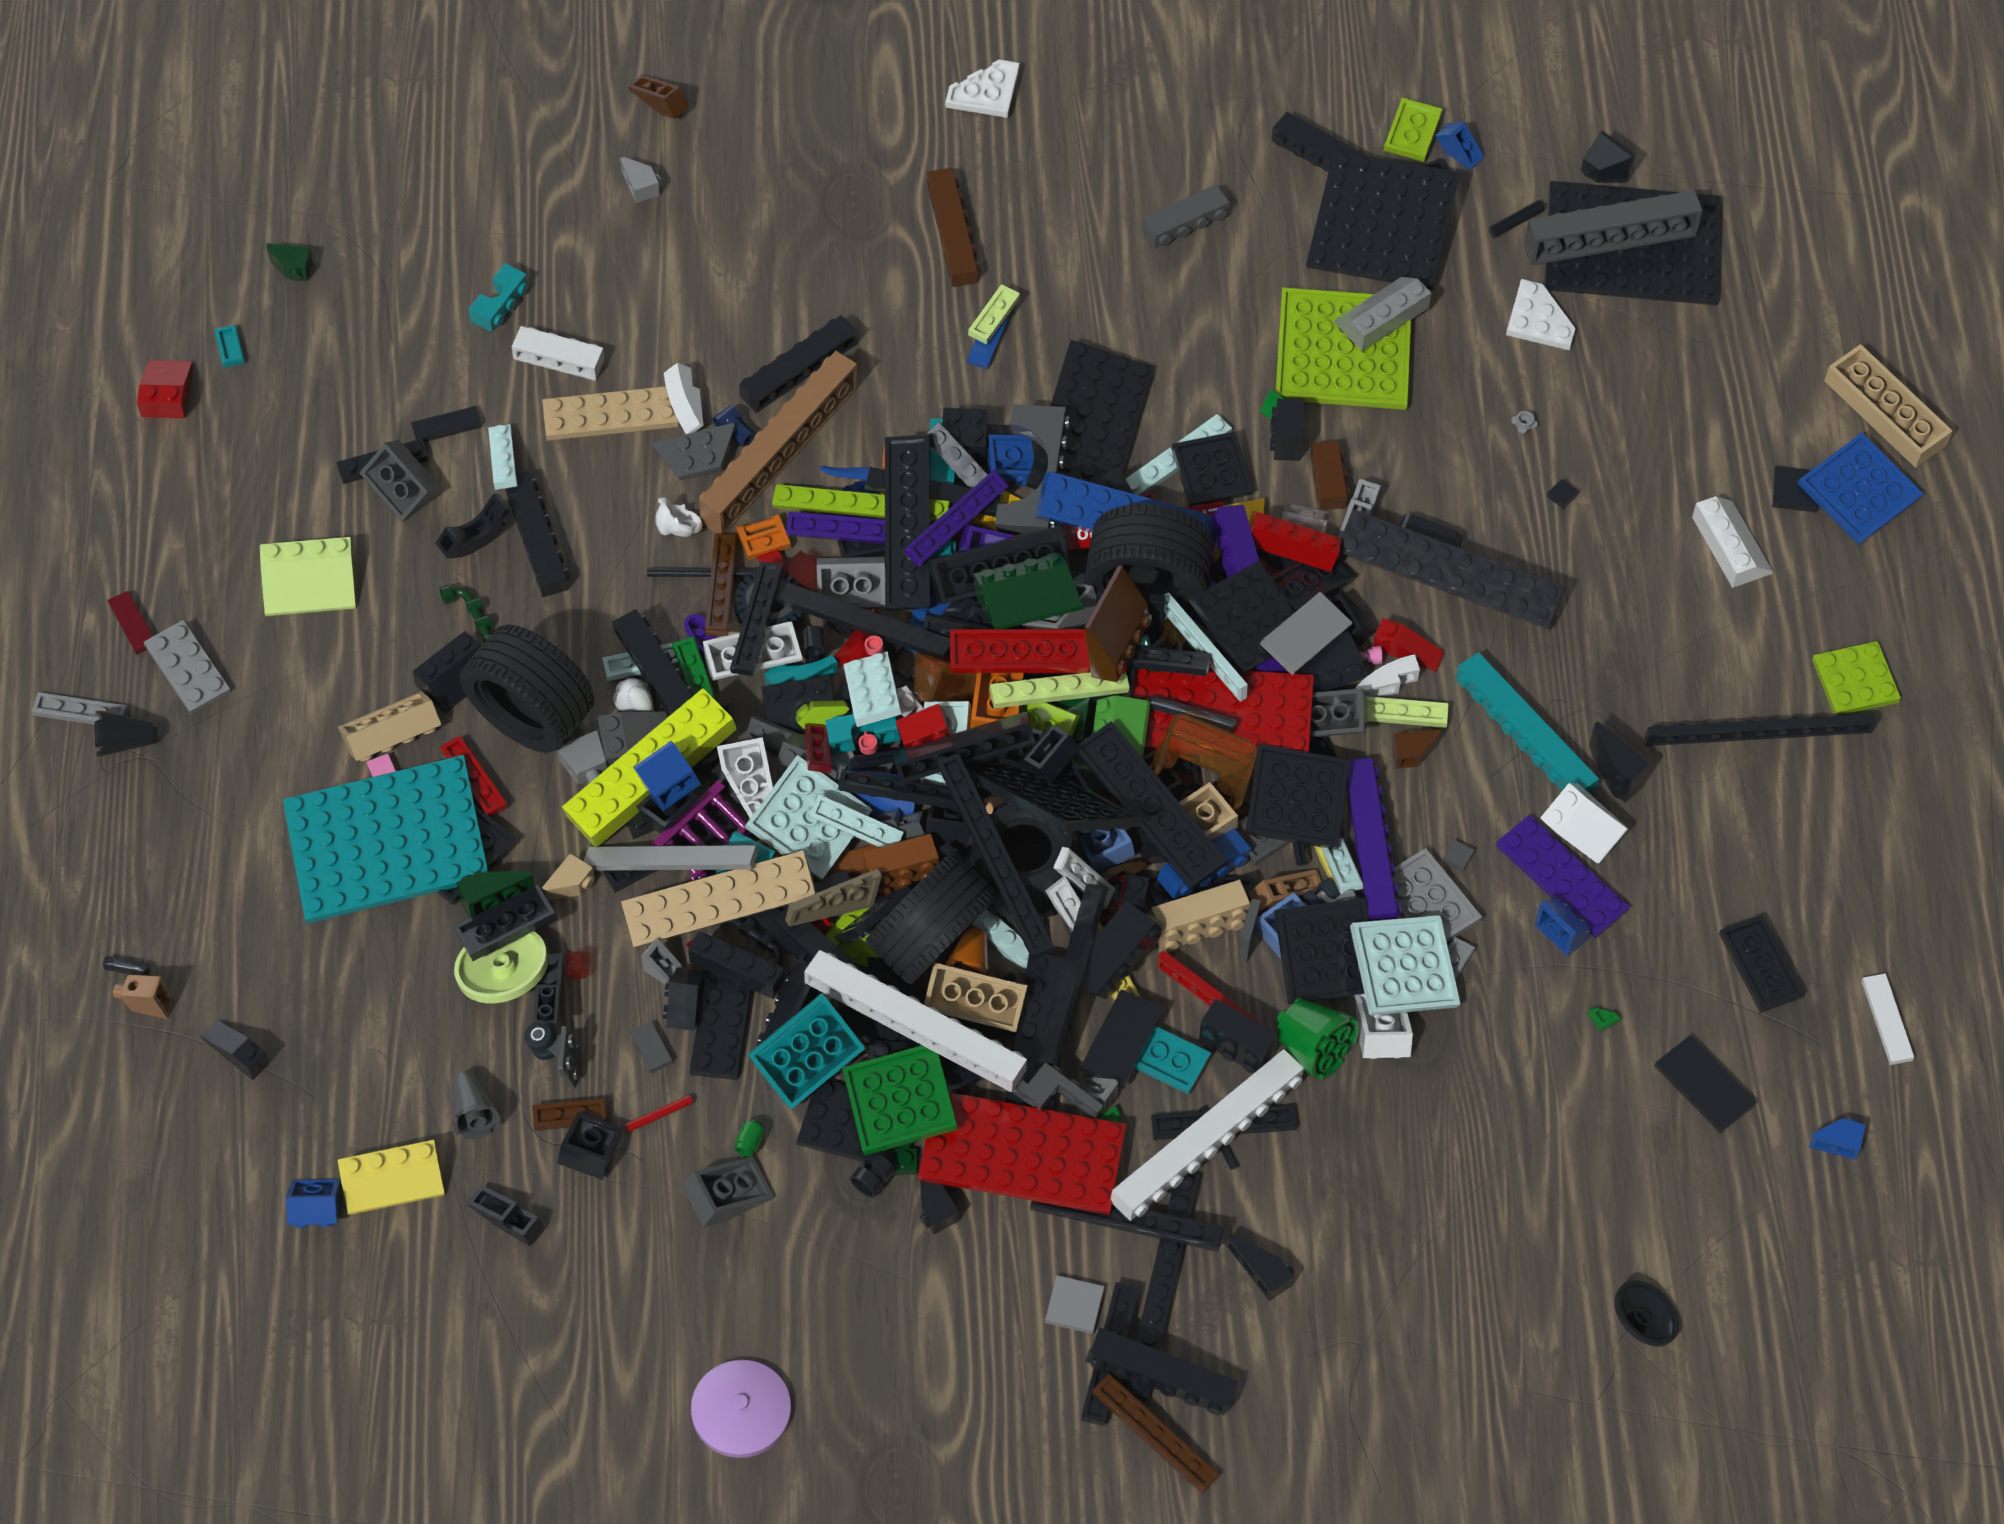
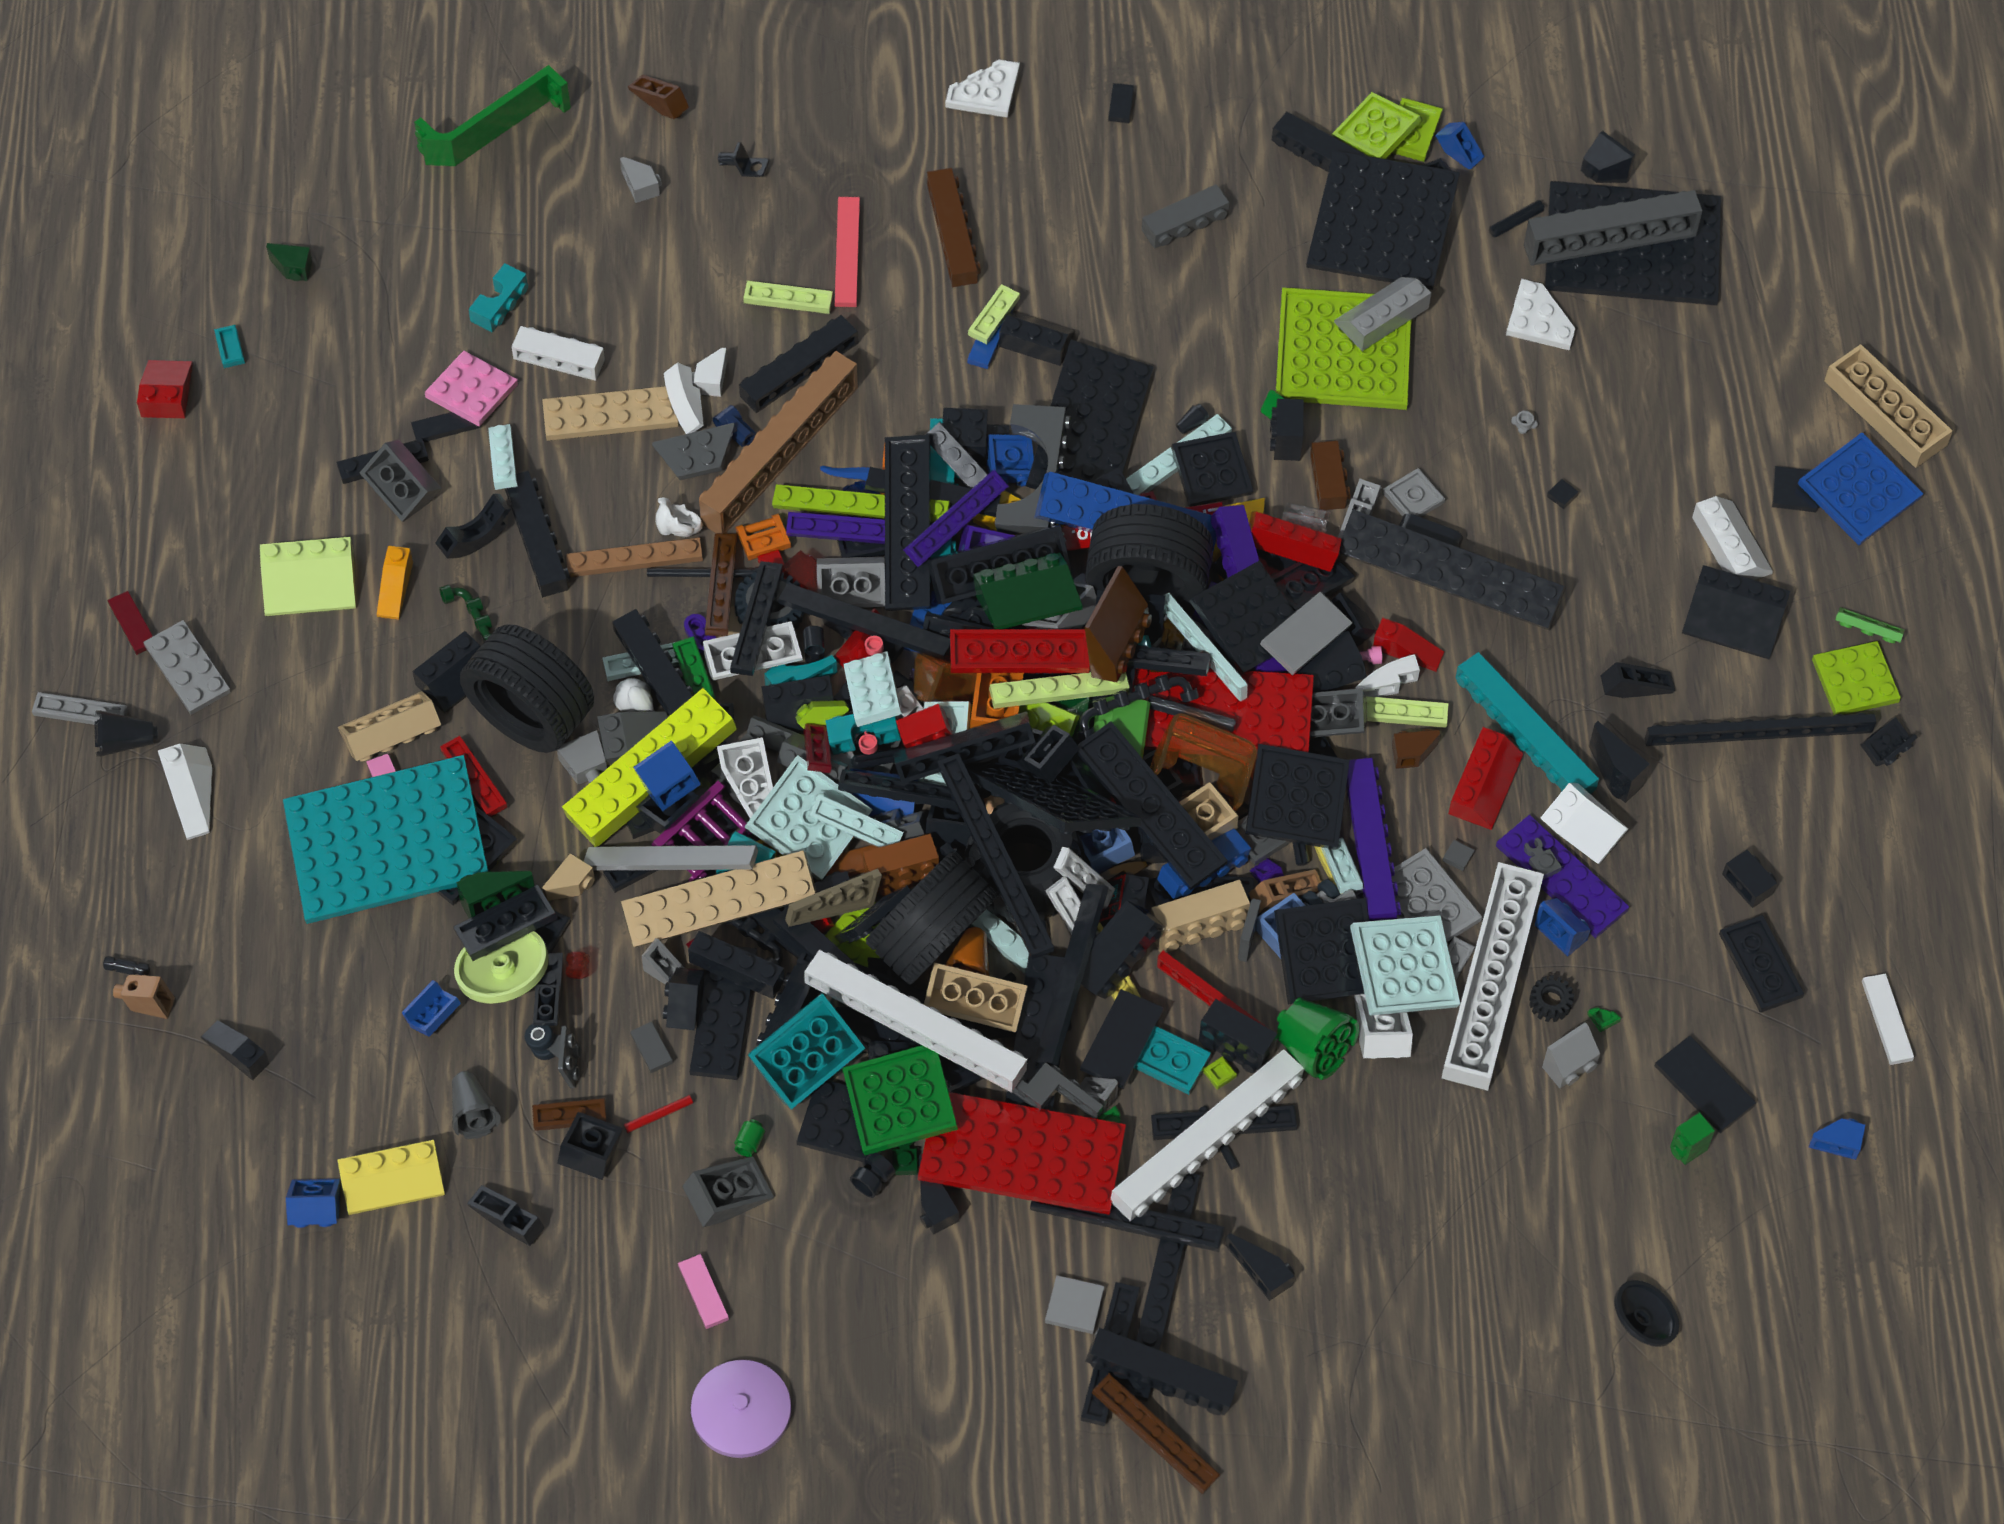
none -> white wedge [158,744,213,840]
none -> light orange slope [376,546,413,620]
none -> blue bracket [402,980,461,1037]
none -> green panel [414,65,571,166]
none -> bright pink plate [425,351,518,427]
none -> black tile [535,910,571,953]
none -> medium nougat plate [566,538,703,577]
none -> bright pink tile [678,1254,729,1329]
none -> white slope [692,348,727,397]
none -> black bracket [718,142,769,177]
none -> yellowish green plate [743,281,833,314]
none -> coral tile [835,197,860,307]
none -> black slope [999,311,1075,366]
none -> black bar [1076,674,1200,742]
none -> black tile [1108,83,1134,123]
none -> black cone [1176,404,1209,434]
none -> lime tile [1203,1056,1237,1090]
none -> dark purple slope [1250,858,1284,883]
none -> lime plate [1332,92,1421,159]
none -> light grey tile [1382,468,1445,517]
none -> white brick [1441,862,1544,1091]
none -> red slope [1448,727,1523,830]
none -> dark grey plate [1524,838,1562,880]
none -> black tyre [1529,976,1574,1022]
none -> light grey slope [1542,1022,1600,1088]
none -> black slope [1600,662,1675,698]
none -> green brick [1670,1112,1715,1165]
none -> black slope [1682,565,1790,659]
none -> black brick [1722,850,1777,908]
none -> bright green plate [1835,607,1905,643]
none -> black bracket [1860,717,1918,766]

